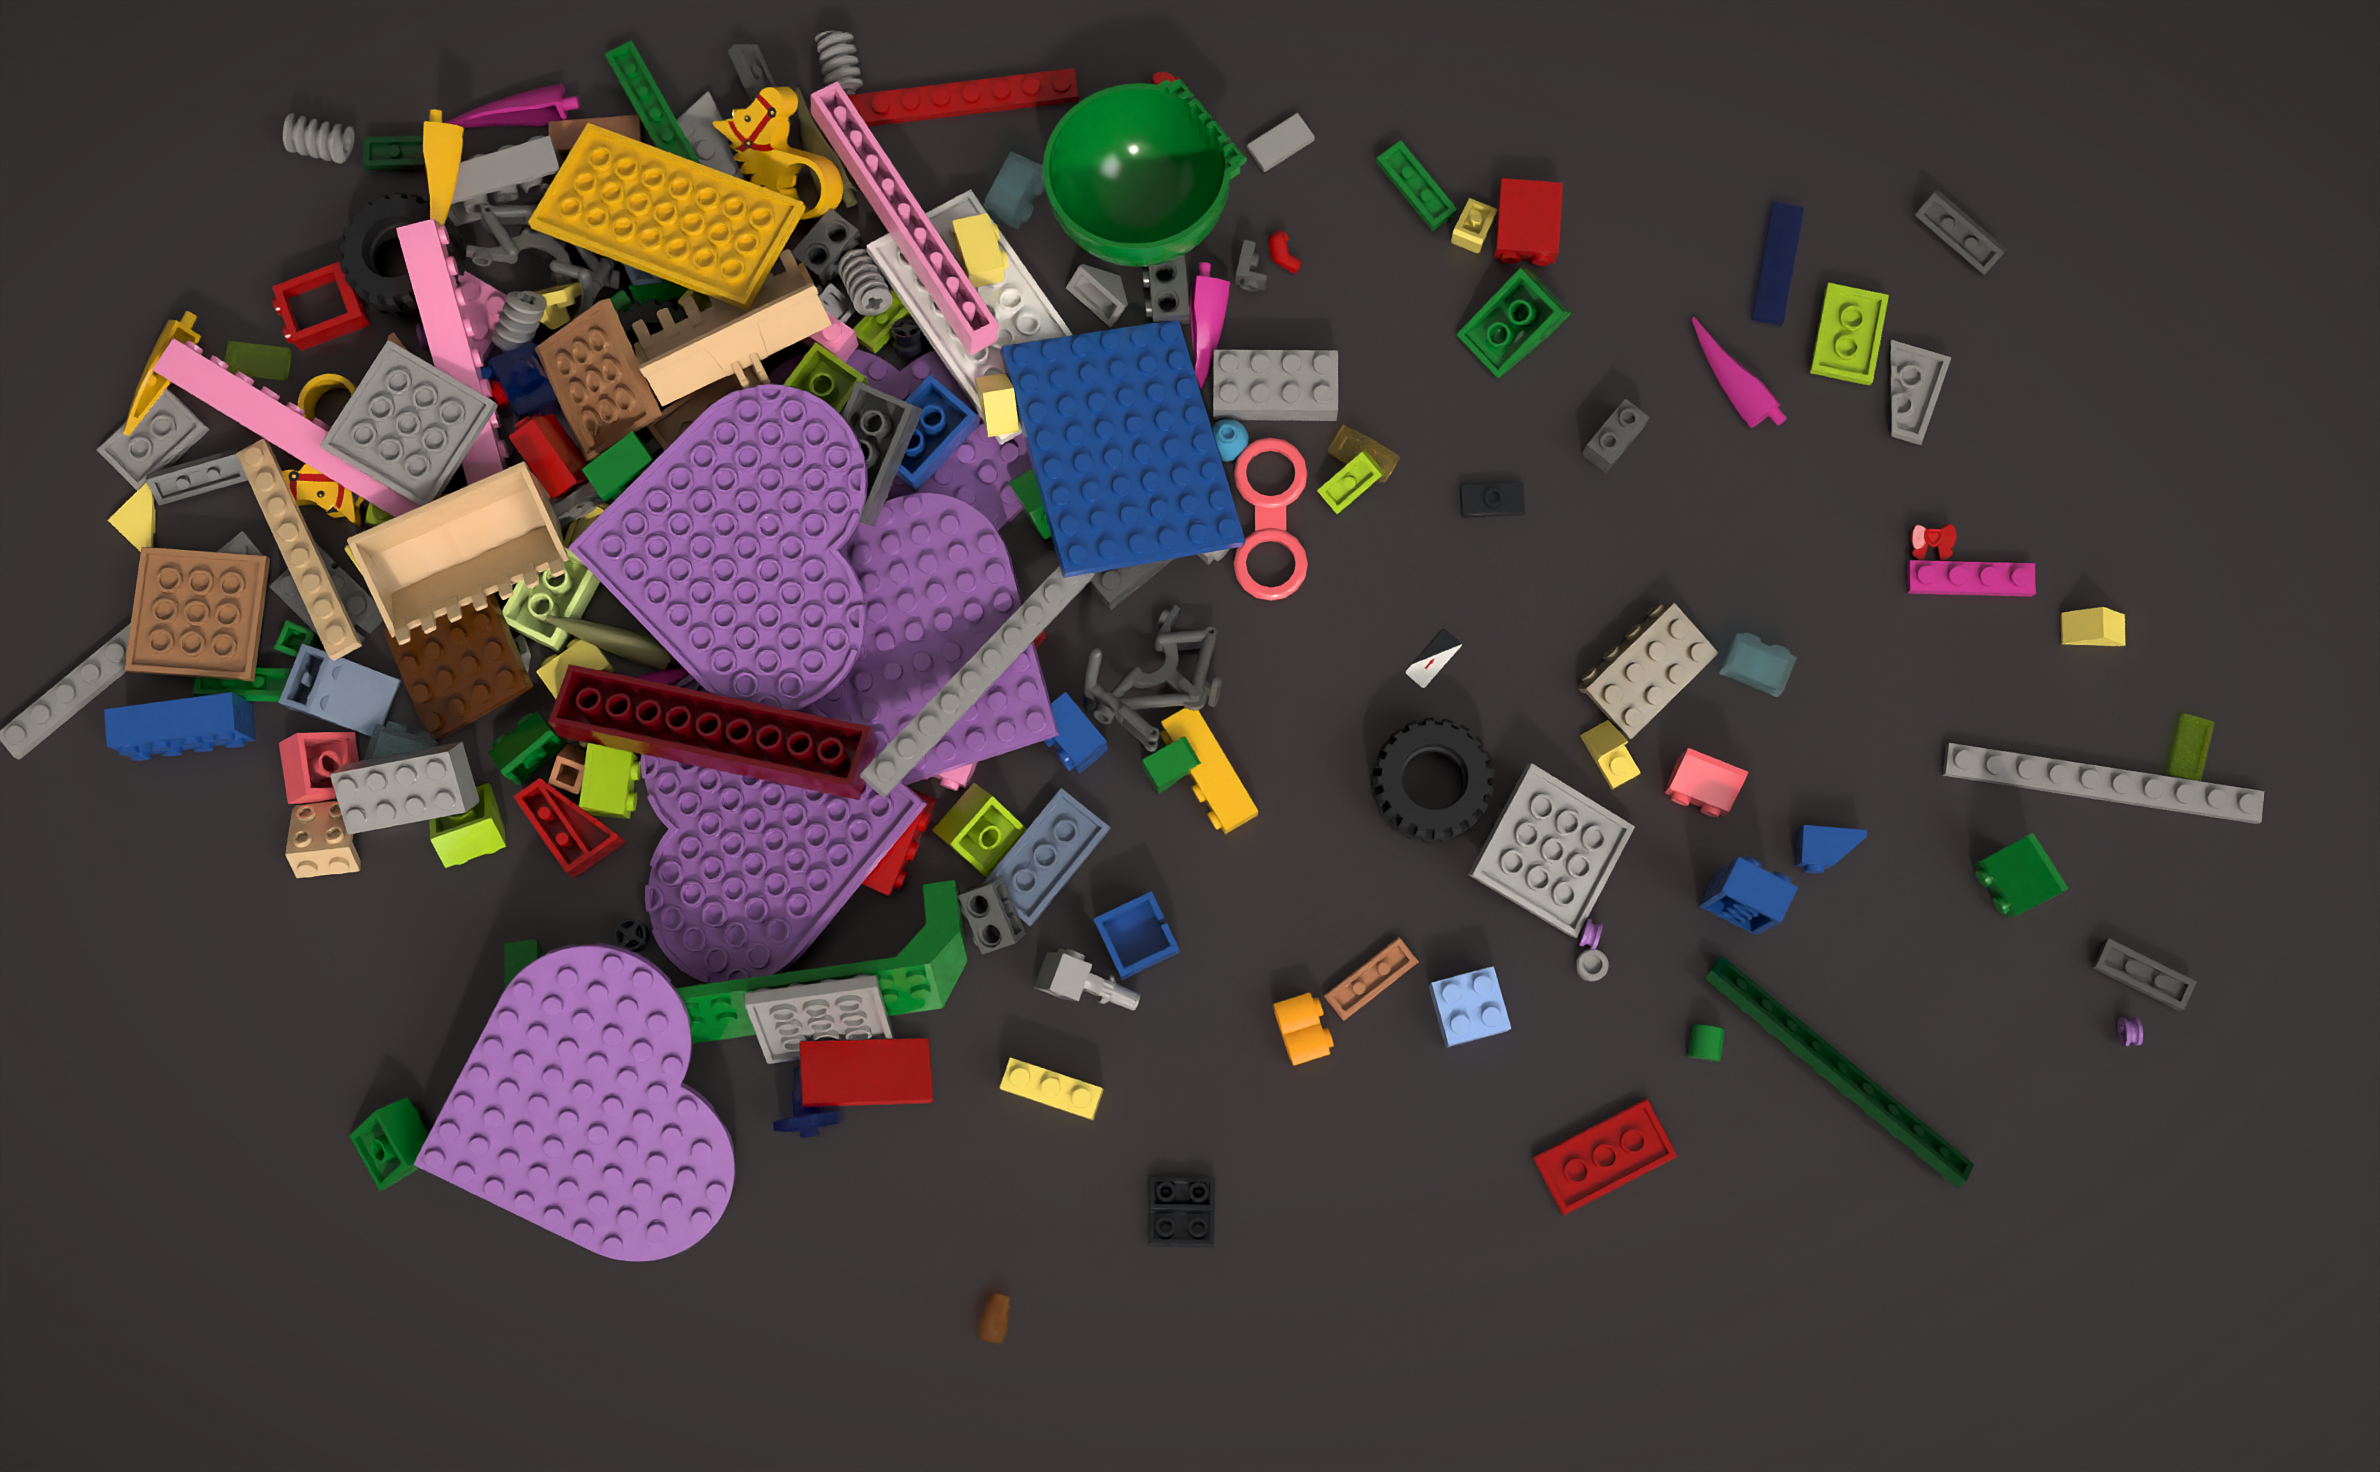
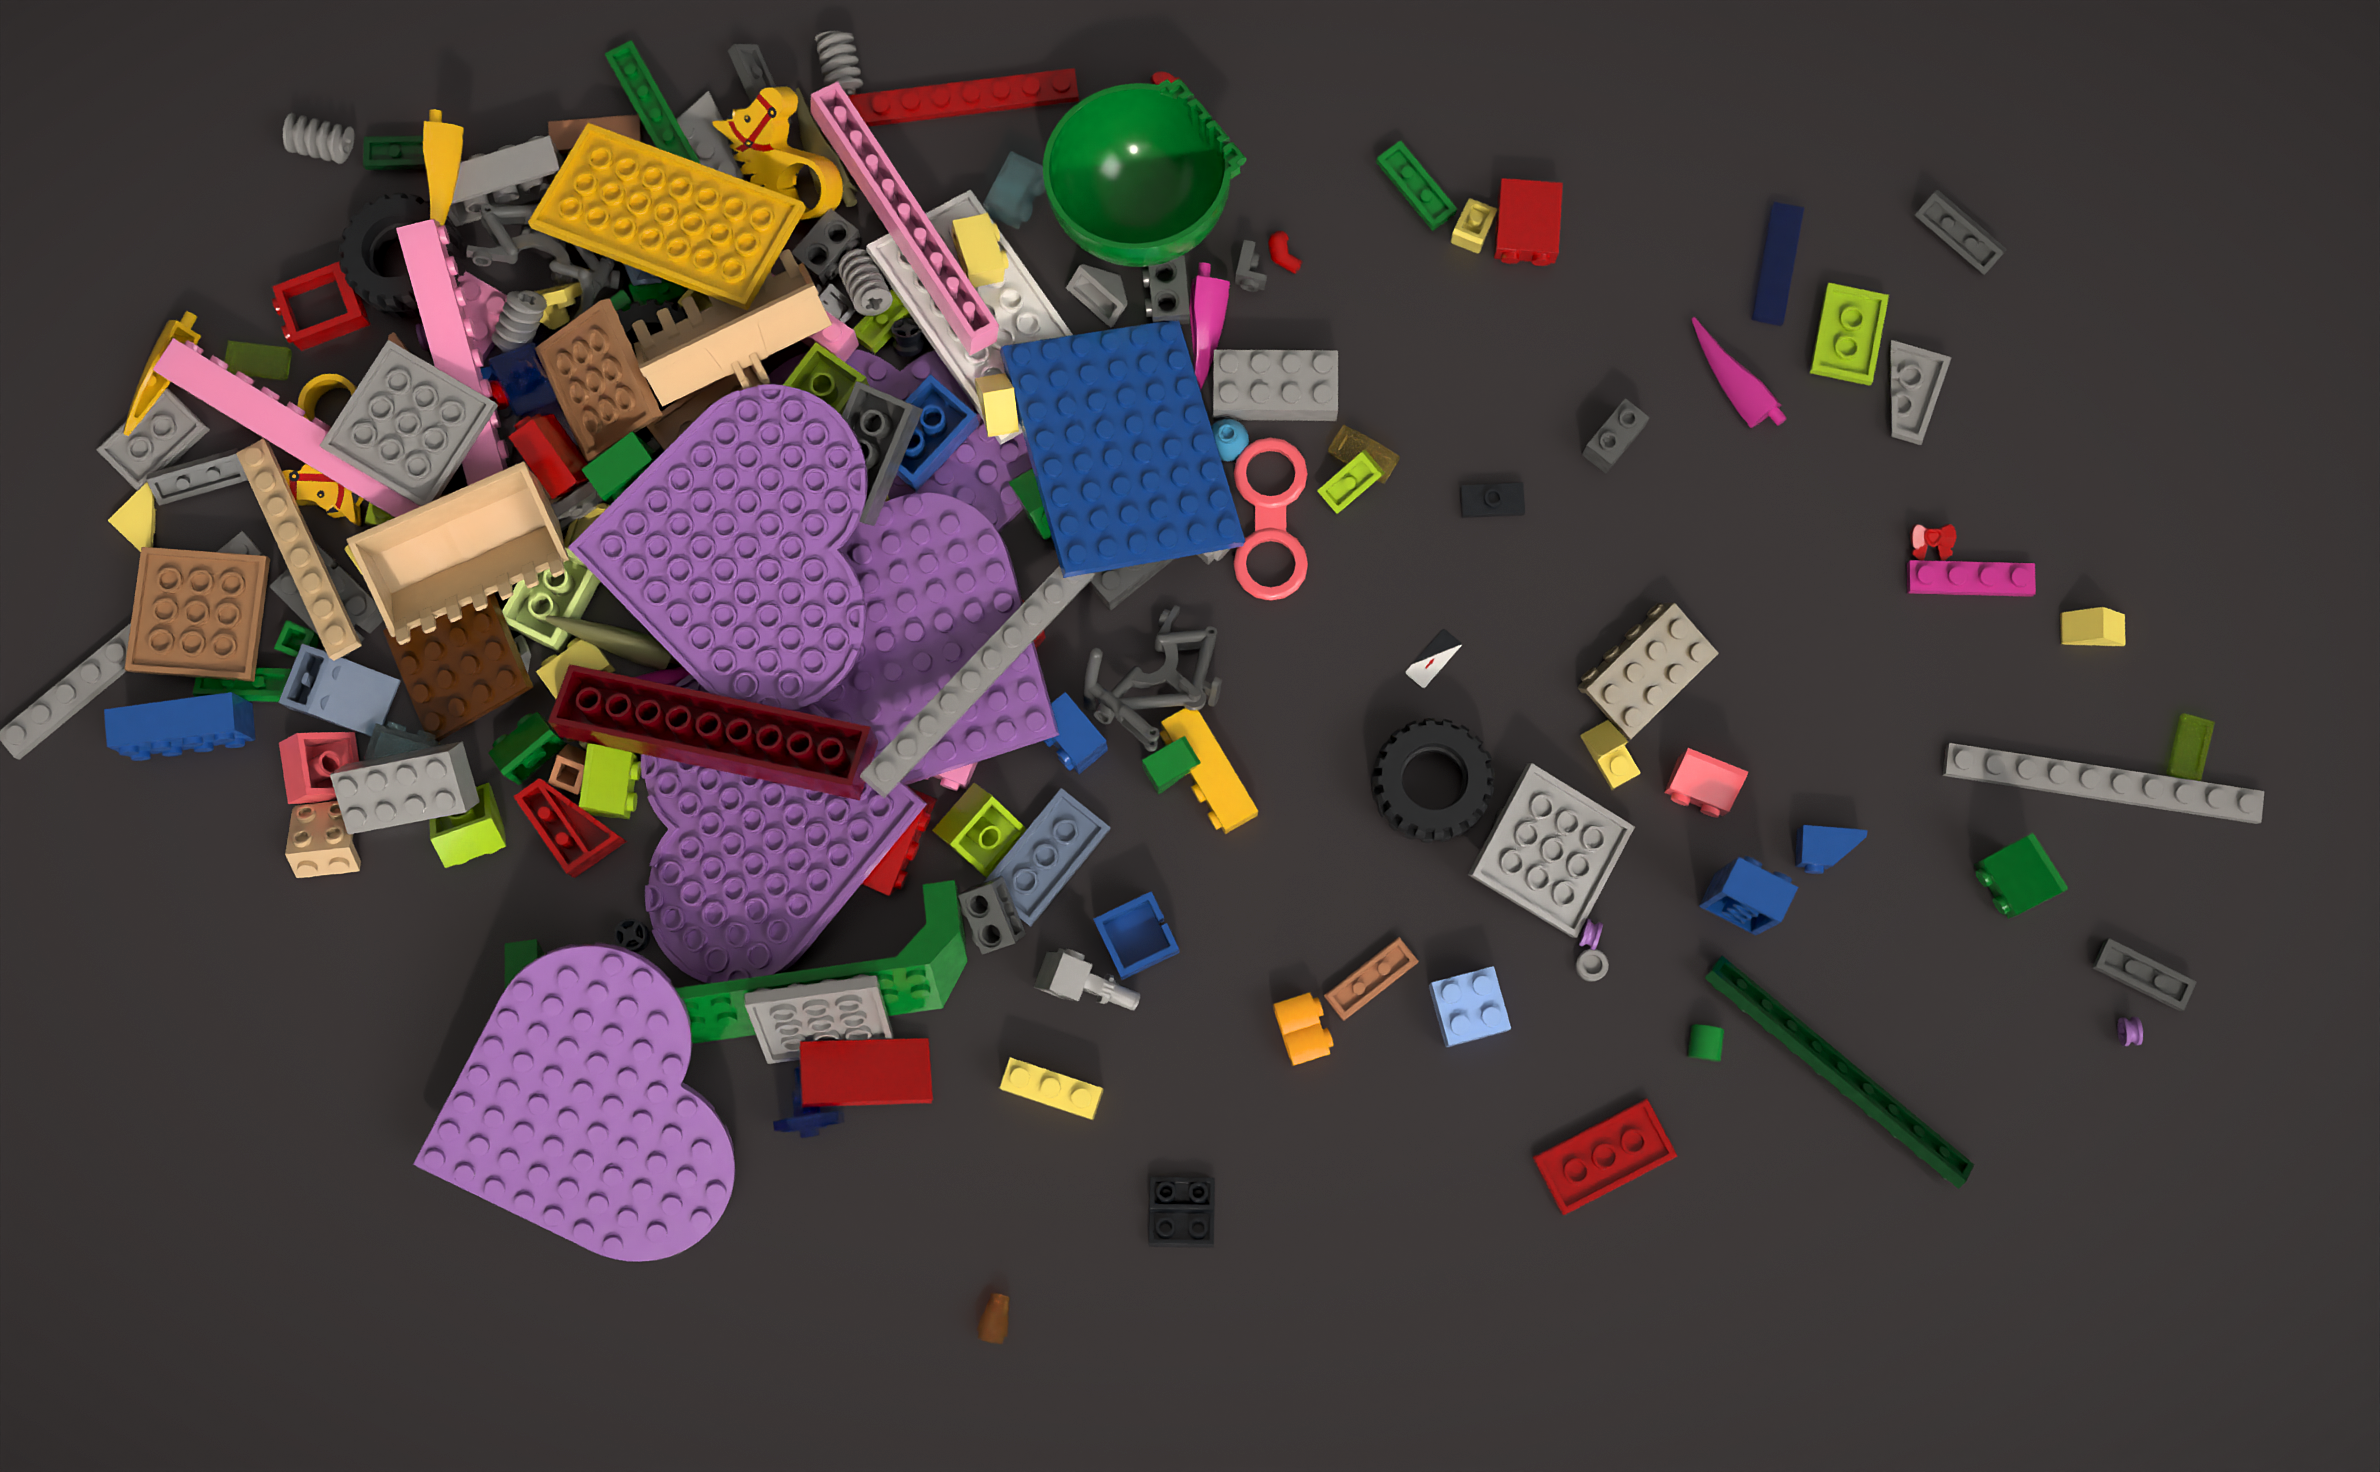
green slope [349,1097,429,1191] -> none
dark pink piece [445,84,580,128] -> none
light grey tile [1247,113,1315,172] -> none
green slope [1456,268,1572,378] -> none
clear light blue brick [1719,633,1797,697] -> none

